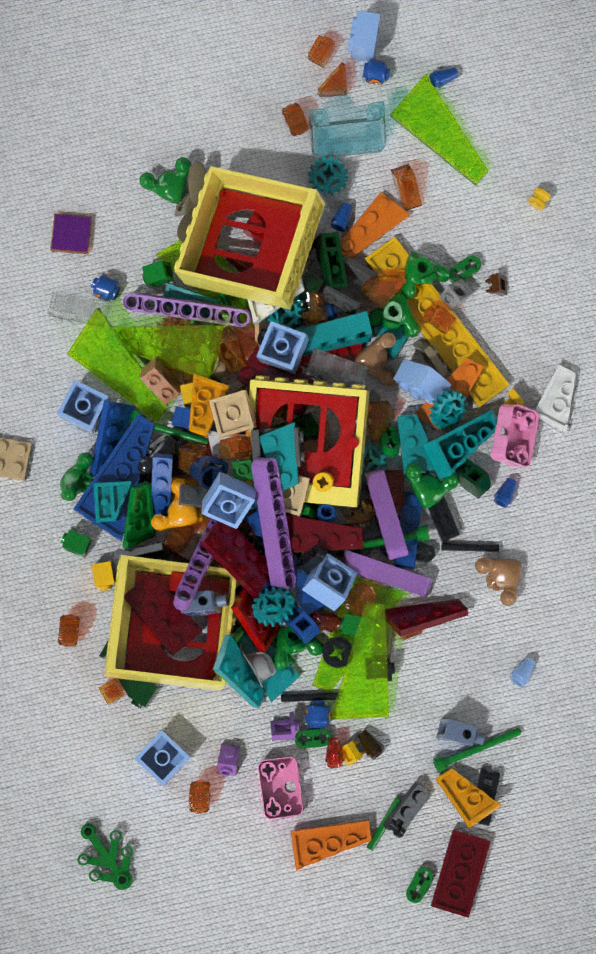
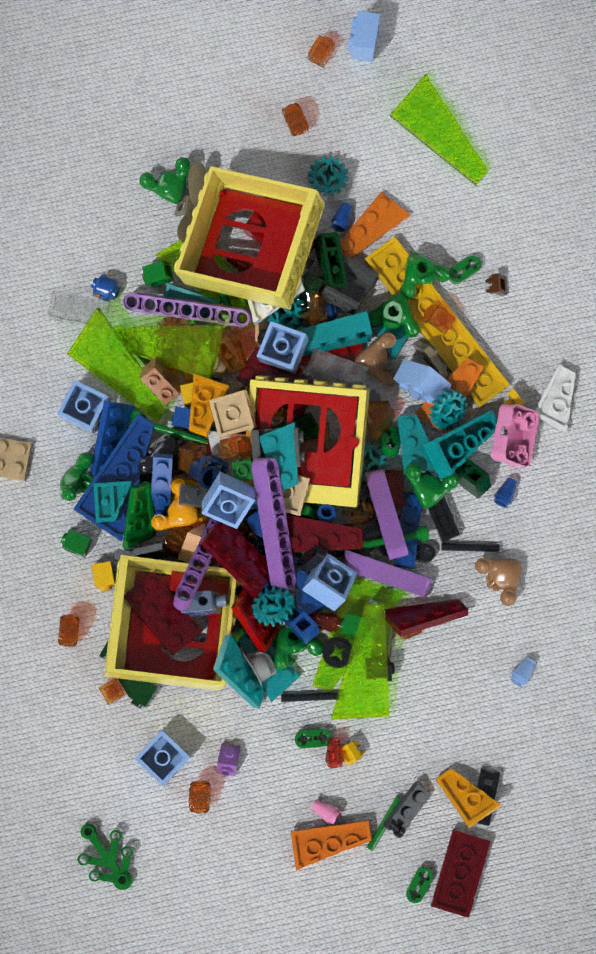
dark purple tile [50,213,92,255] -> none
bright pink axle [258,757,303,819] -> none
medium lavender bracket [270,712,299,741] -> none
blue head [305,701,331,729] -> none
clear light blue windscreen [308,101,386,159] -> none
yellow wheel [313,472,334,492] -> none
clear orange slope [317,62,347,97] -> none
clear orange gear [344,582,378,616] -> none
dark brown cone [357,730,385,760] -> none
clear orange slope [360,275,407,309] -> none
blue head [362,59,390,85] -> none
clear orange slope [391,164,422,211] -> none
blue cone [429,67,459,88] -> none
green piece [433,728,522,773] -> none
sand blue torso [436,719,485,746] -> none
light grey brick [439,278,473,311] -> none
yellow wheel [528,187,551,210] -> none
none -> light nougat slope [178,524,206,563]
none -> bright pink cone [311,799,342,825]

